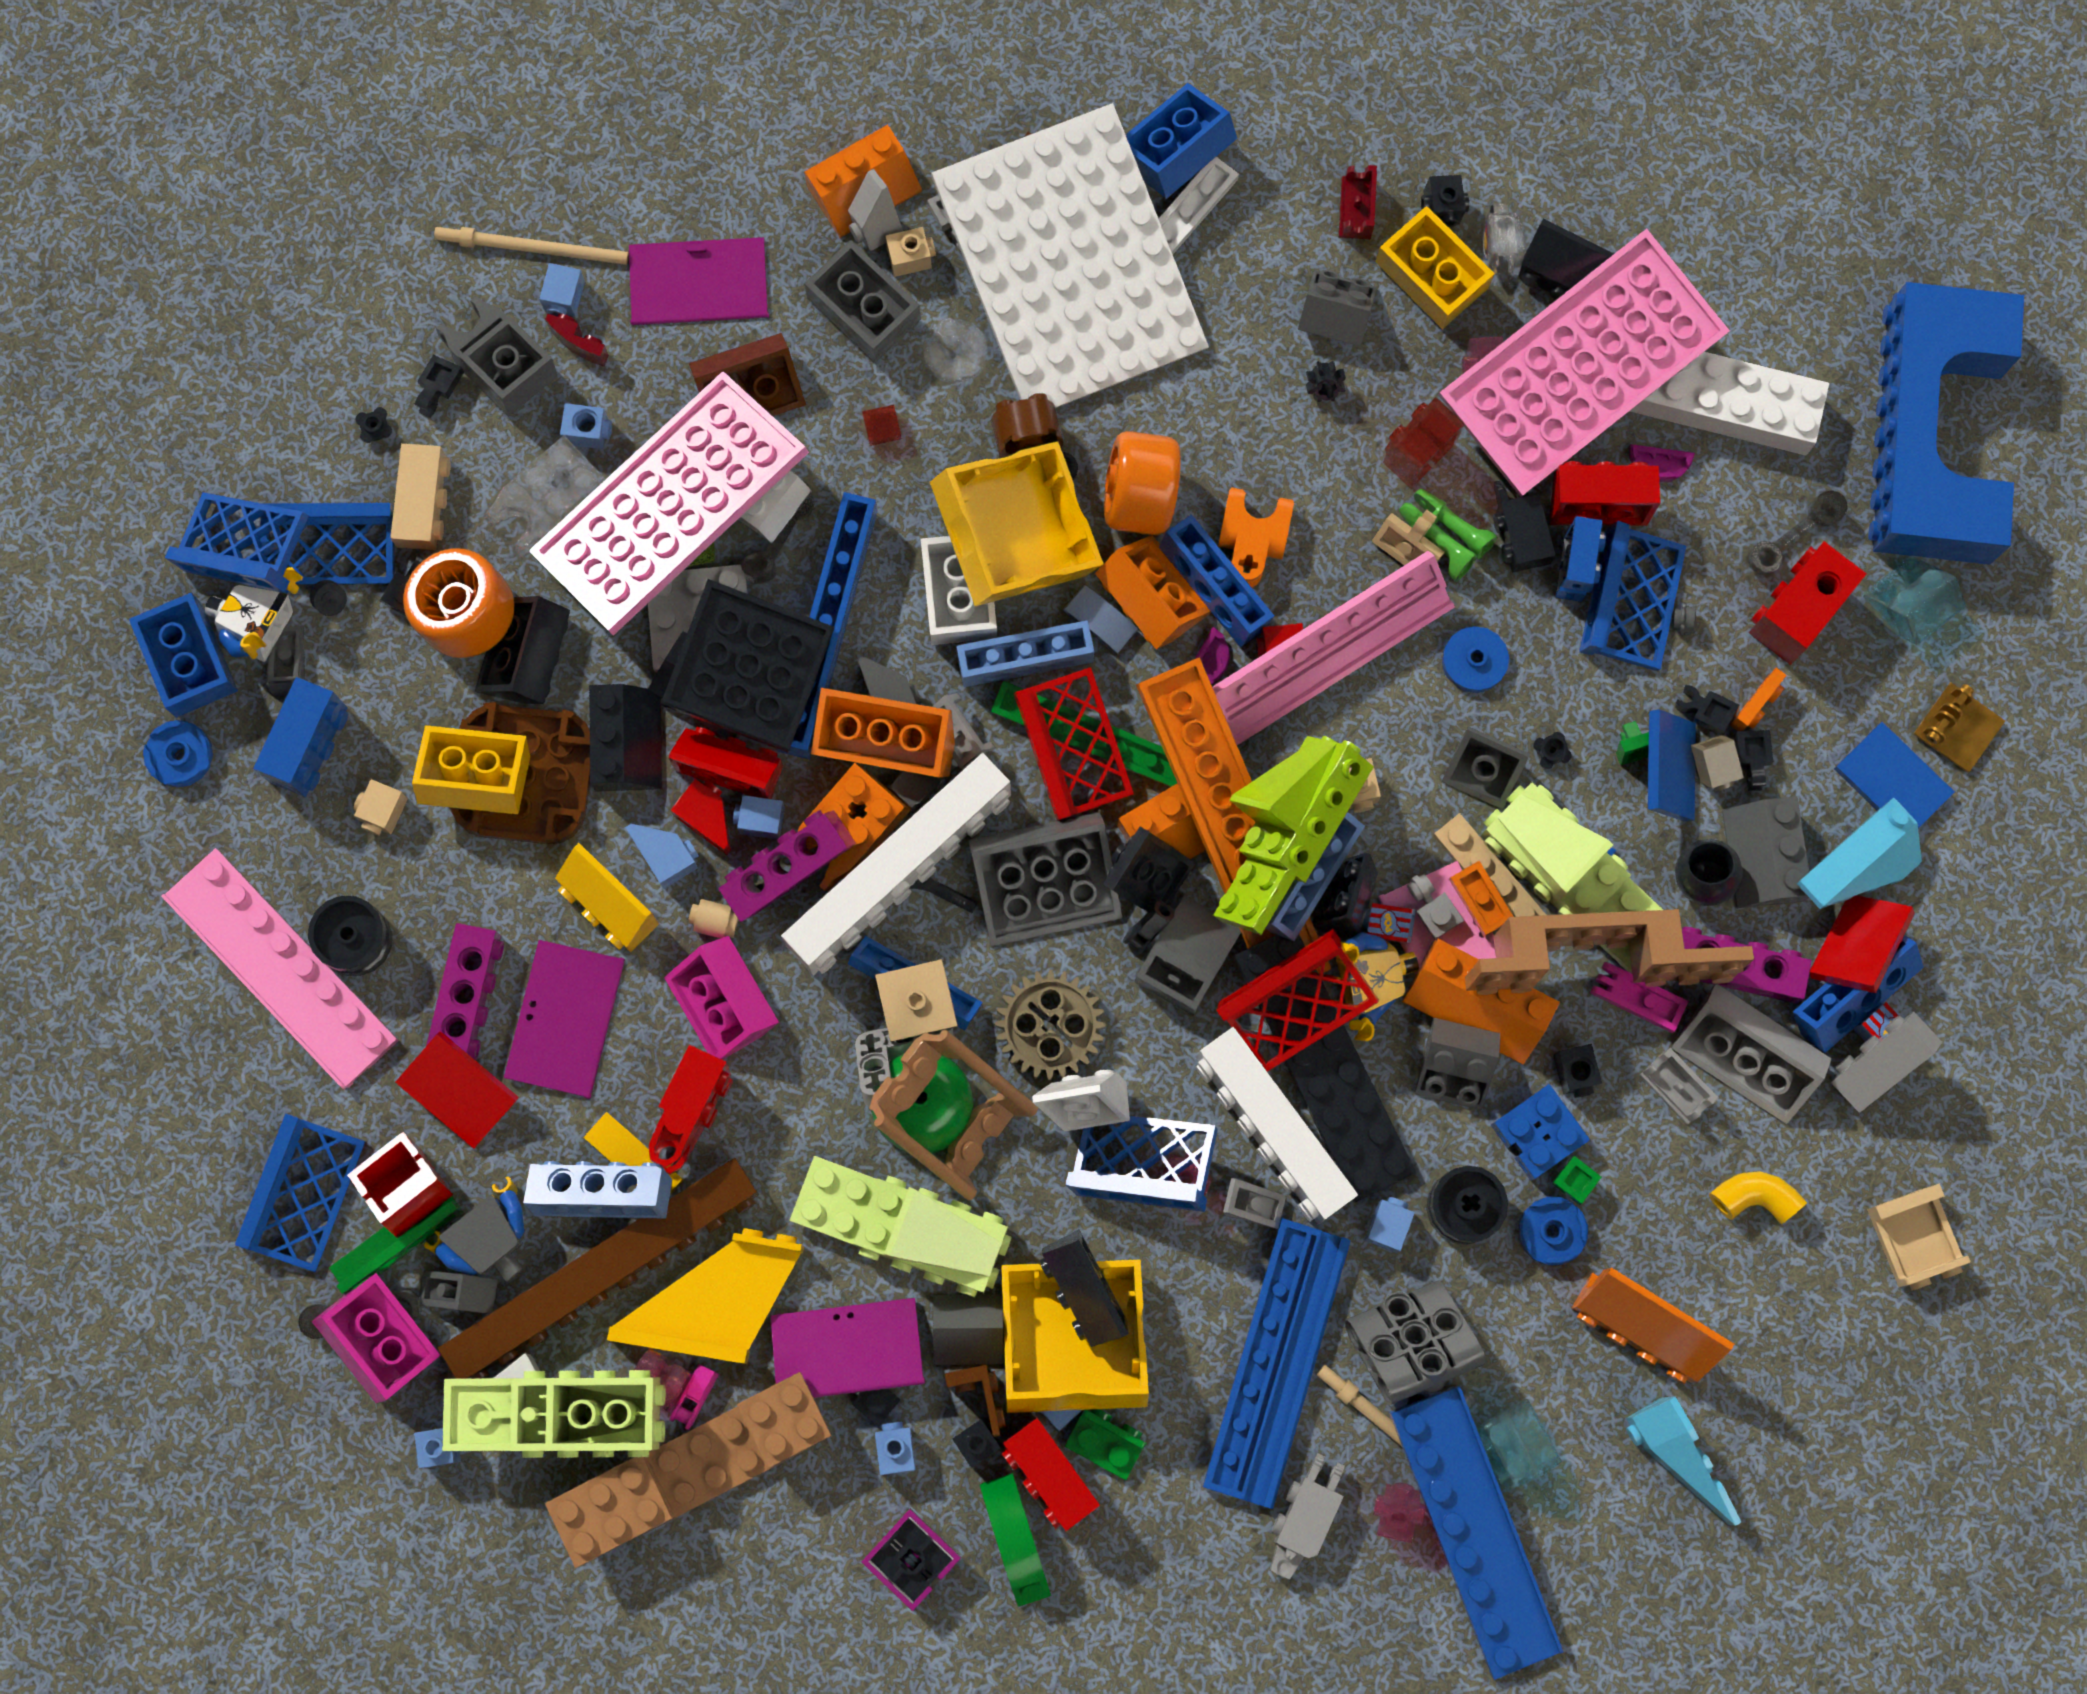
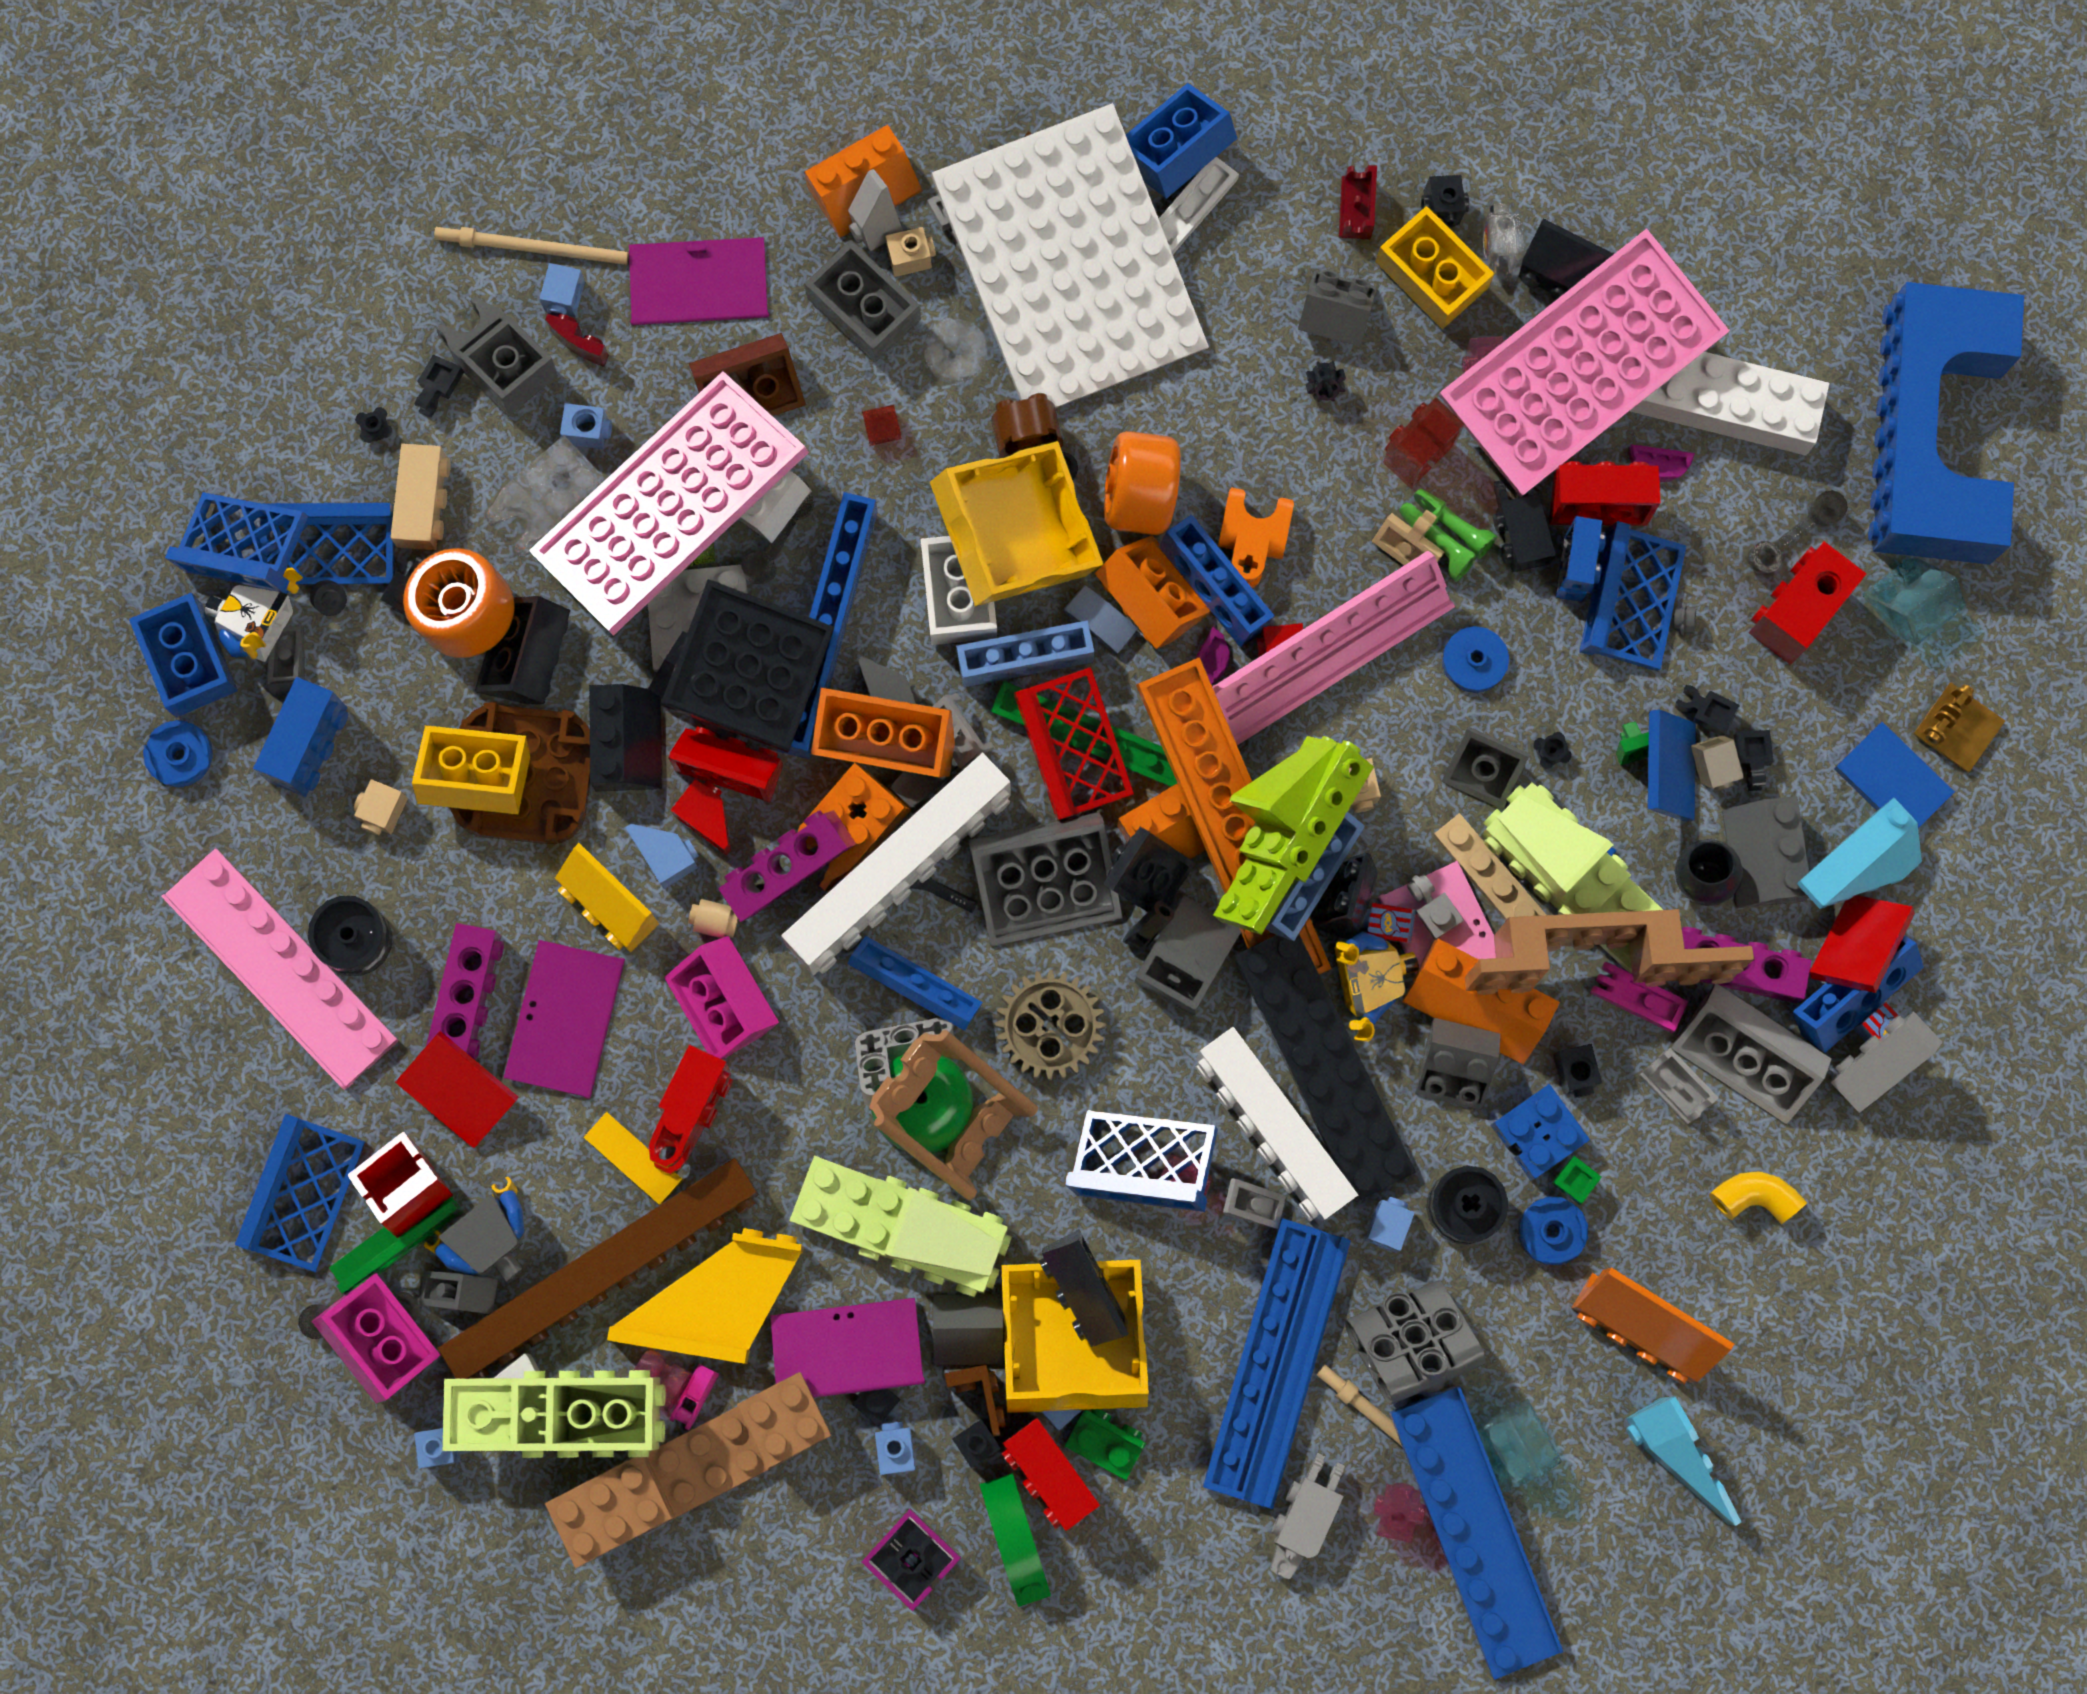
brick [524,1161,672,1218] -> none
medium blue brick [733,795,785,839] -> none
tan plate [875,959,958,1042] -> none
white slope [1033,1070,1130,1132] -> none
red fence [1216,929,1379,1072] -> none
orange plate [1449,861,1514,937] -> none
orange plate [1730,667,1787,731] -> none
tan panel [1867,1183,1971,1290] -> none

